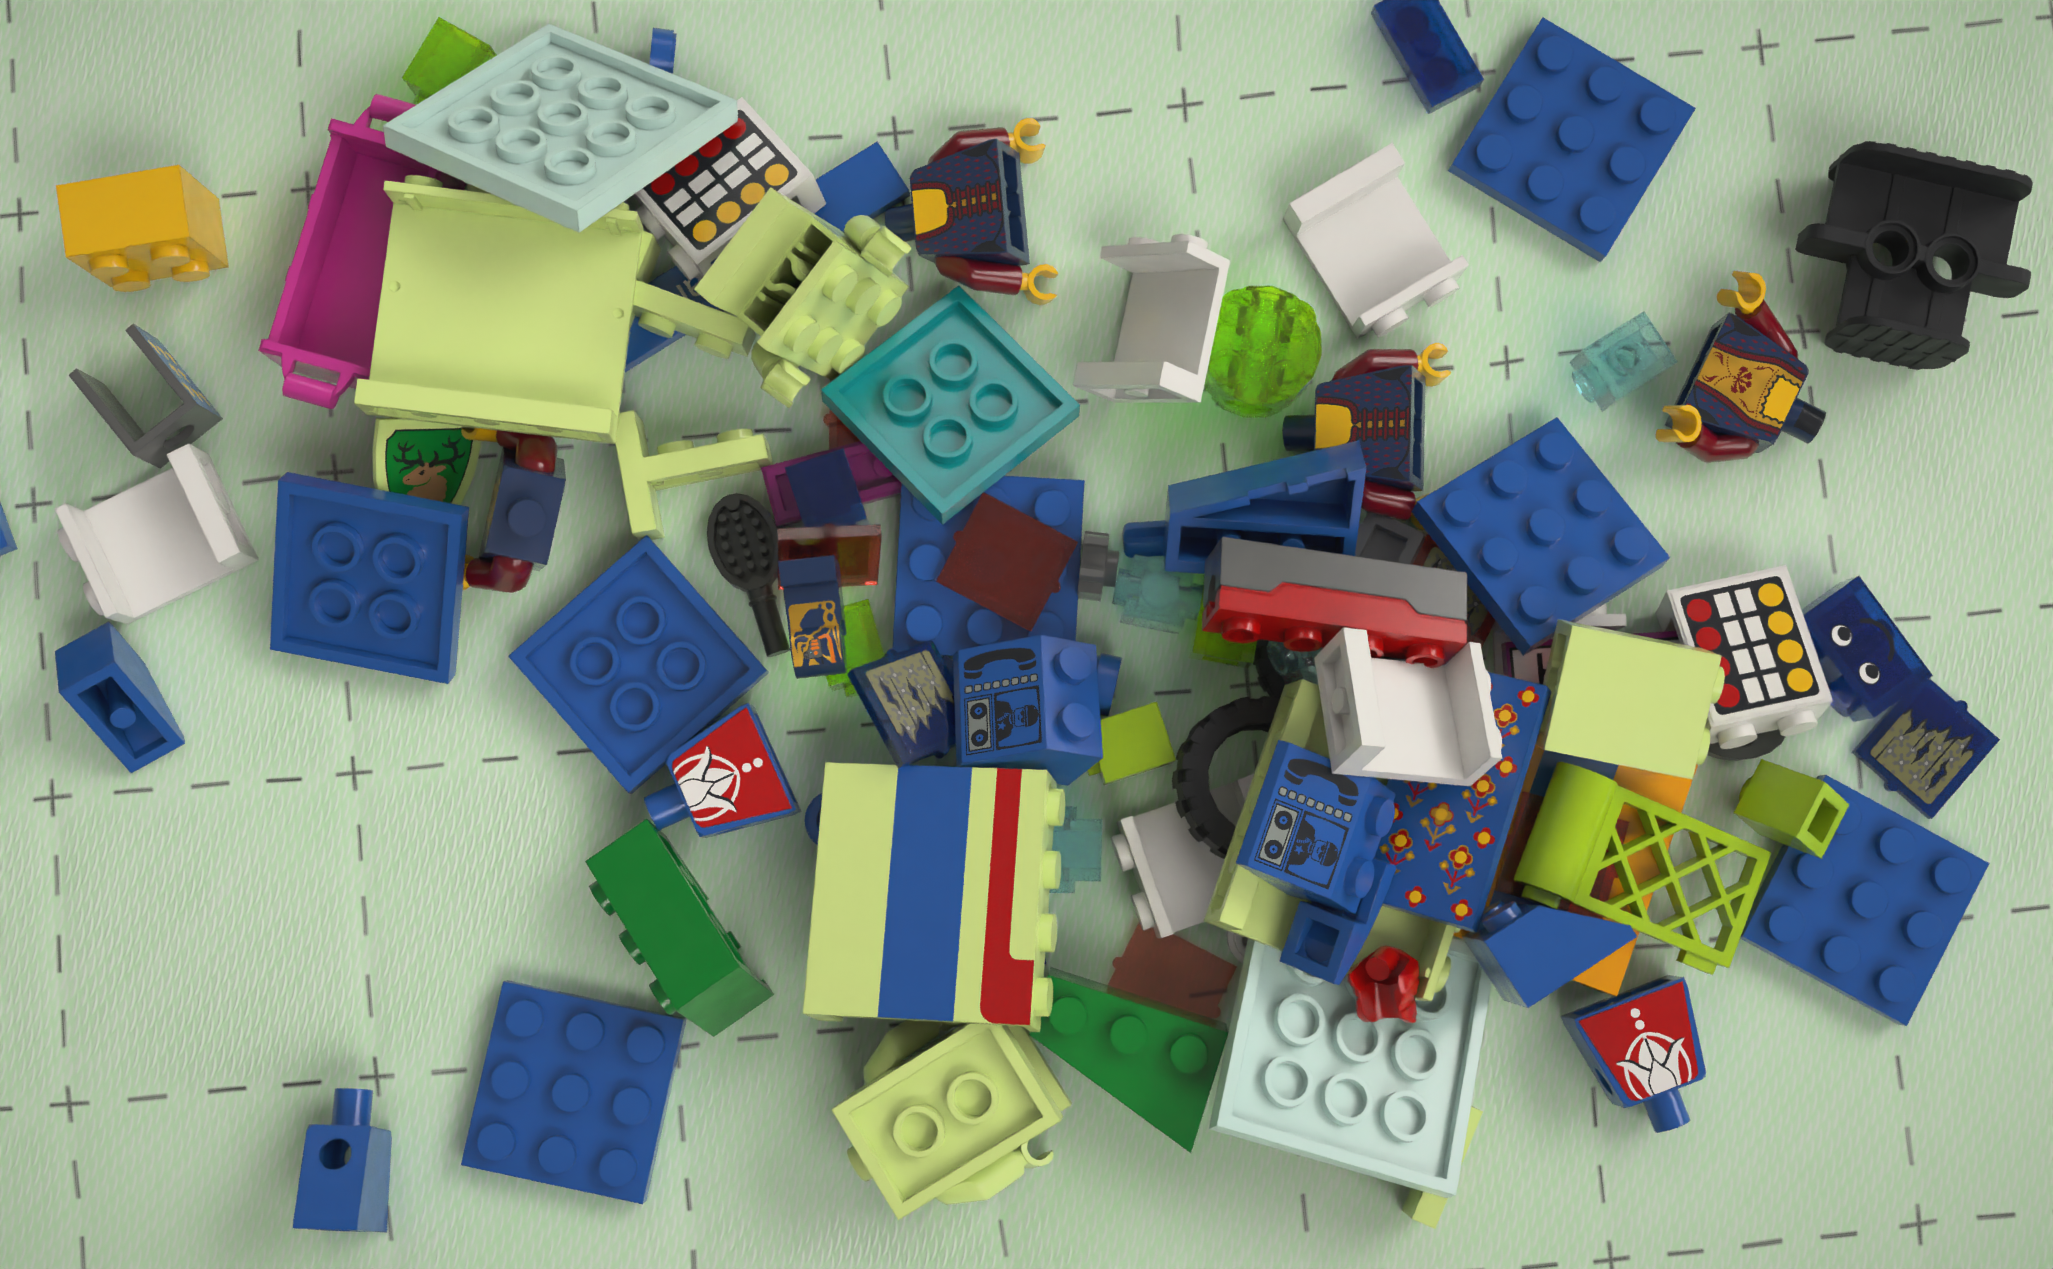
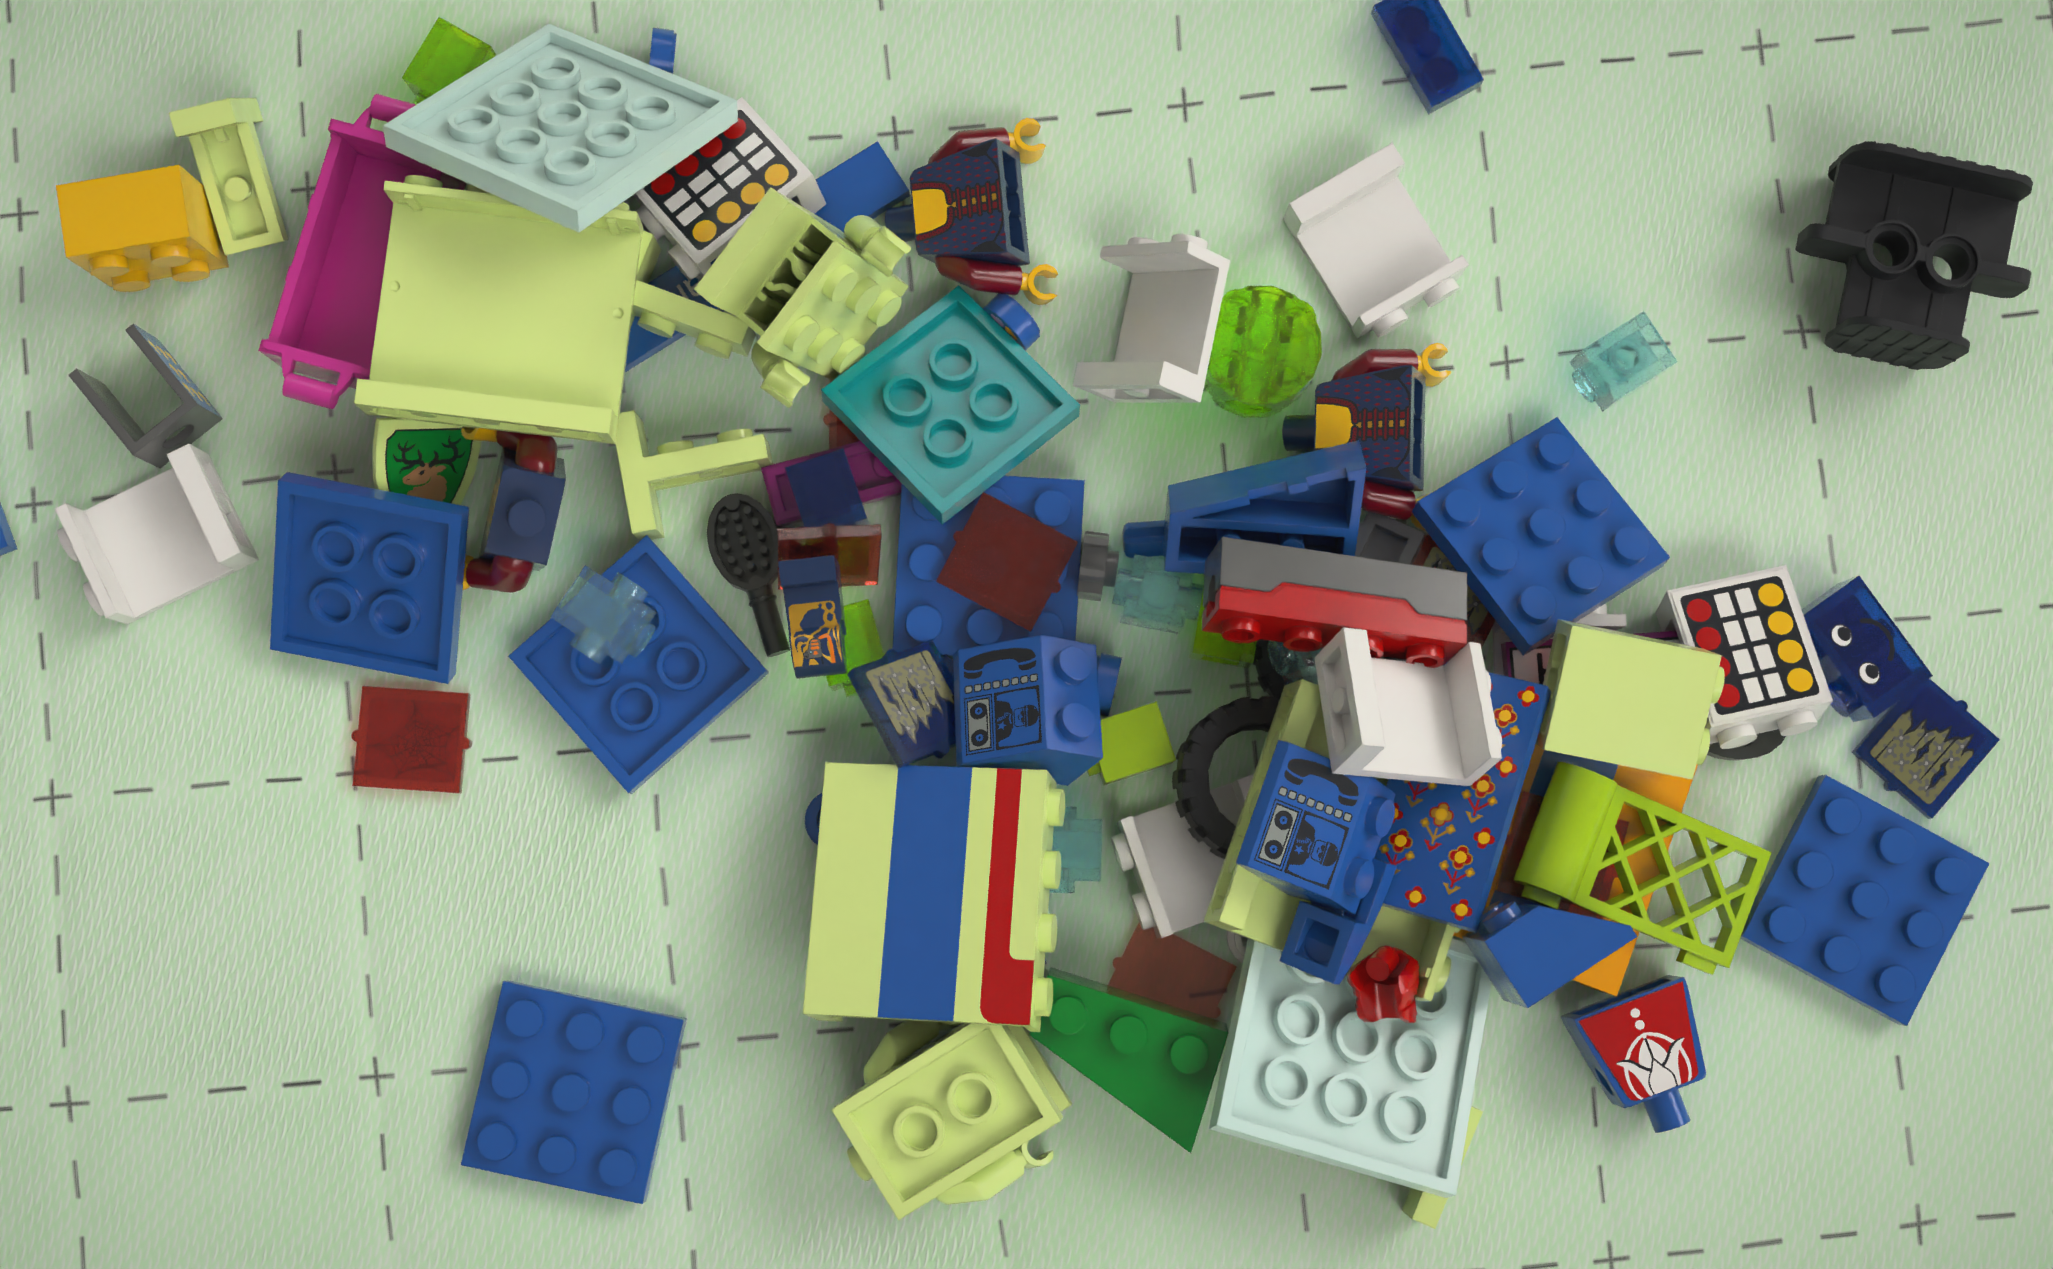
blue slope [55,621,185,773] -> none
blue torso [293,1088,392,1232] -> none
green wedge [585,819,774,1037] -> none
torso [644,703,802,838] -> none
blue plate [1448,17,1696,262] -> none
torso [1655,271,1826,463] -> none
lime brick [1733,759,1849,859] -> none
none -> yellowish green bracket [169,98,289,255]
none -> clear red piece [351,686,472,794]
none -> clear light blue brick [550,565,656,664]
none -> blue tile [983,293,1040,351]

